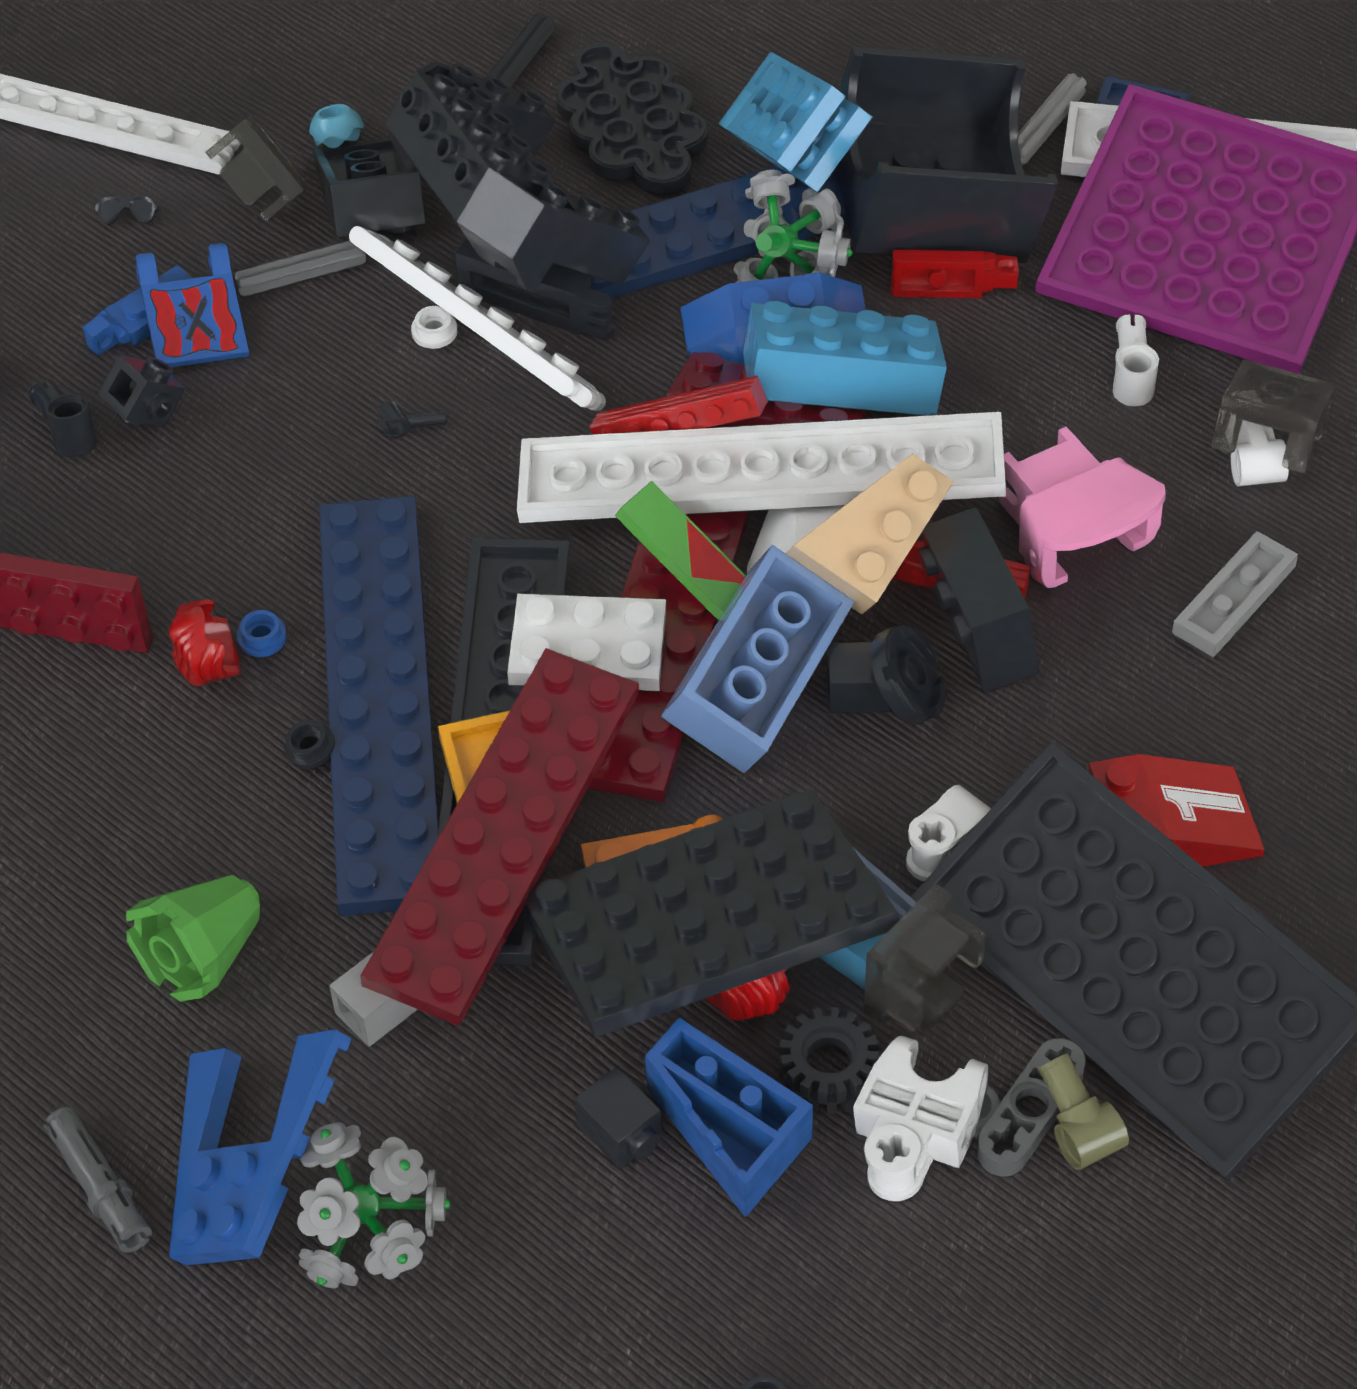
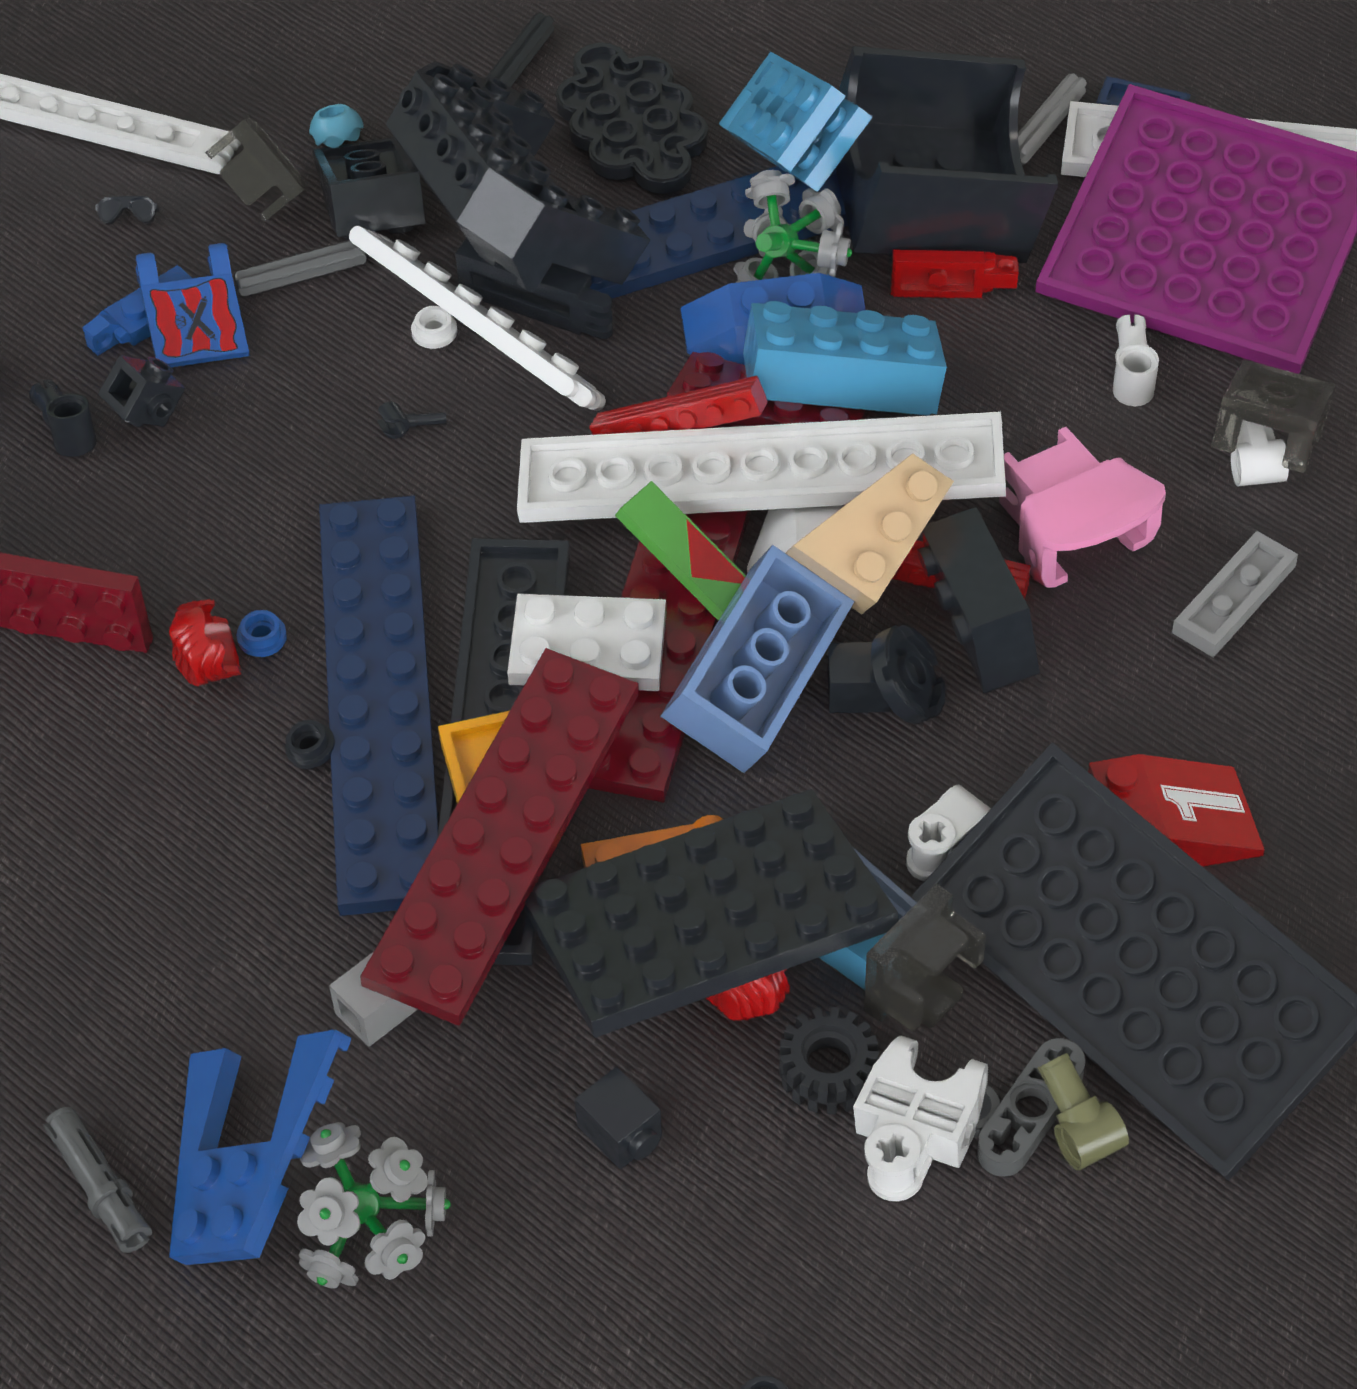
bright green cone [126,875,260,1002] -> none
blue wedge [645,1017,813,1218] -> none

